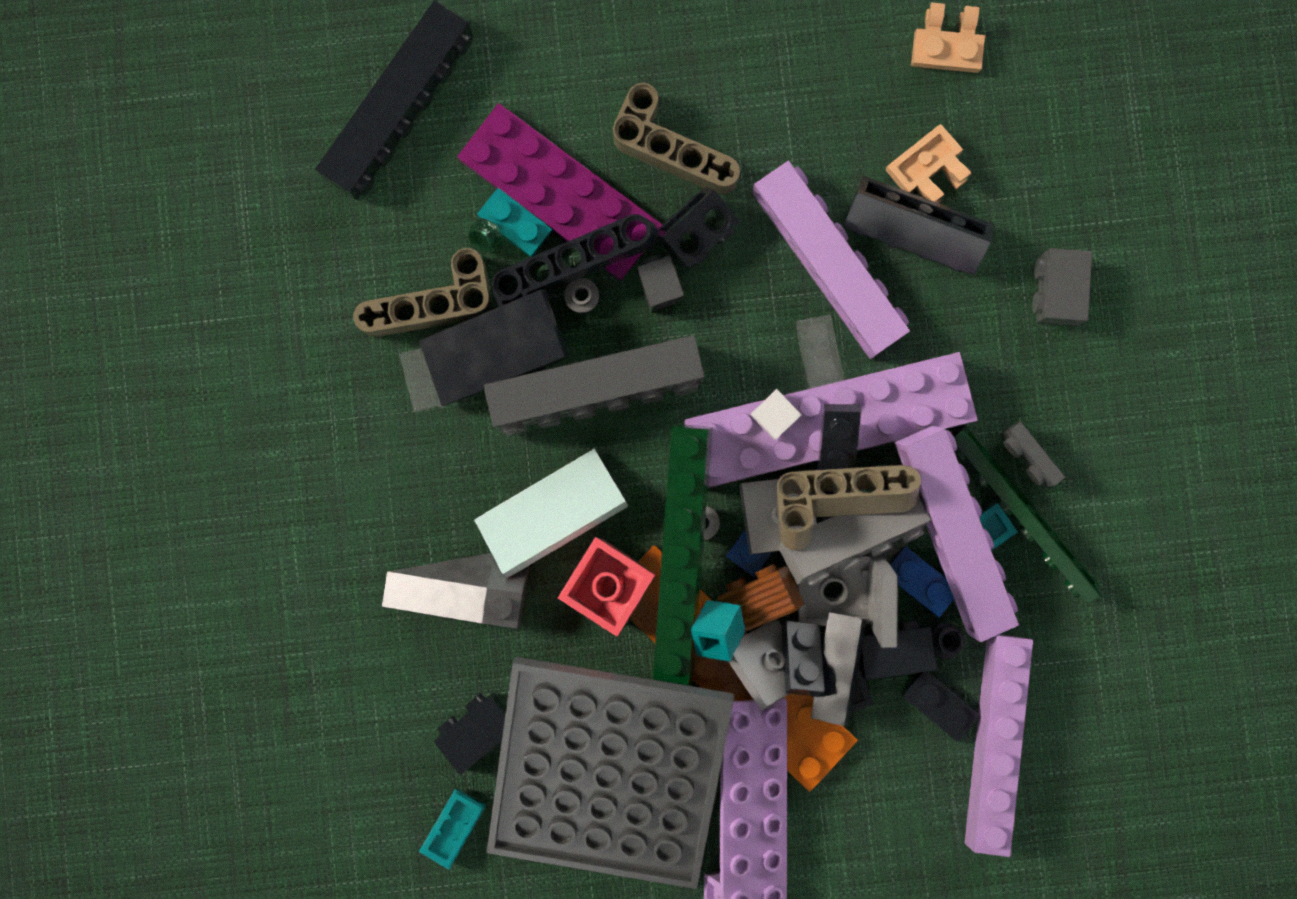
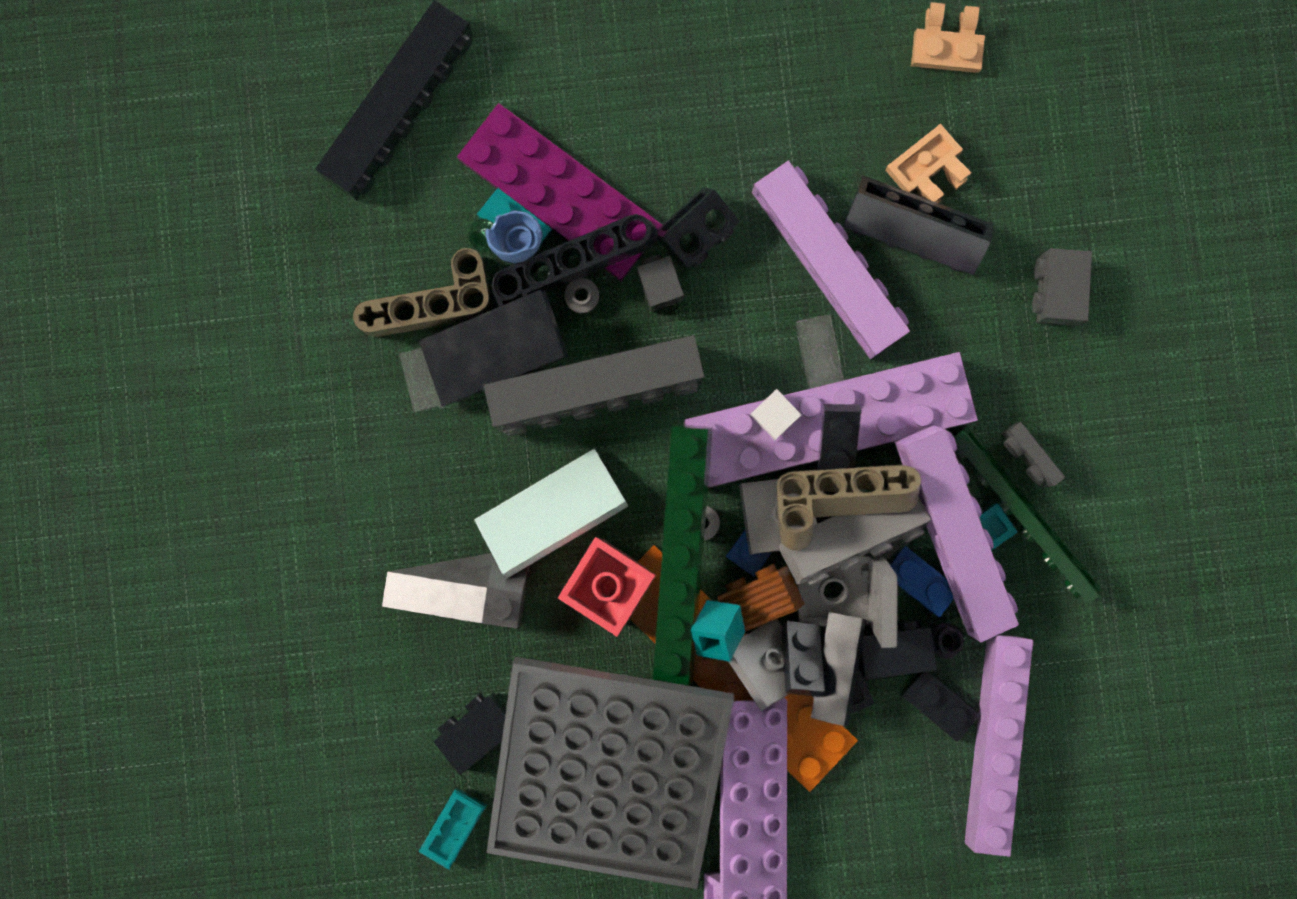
dark tan beam [613,83,740,195] -> none
none -> medium blue hair [485,210,543,264]

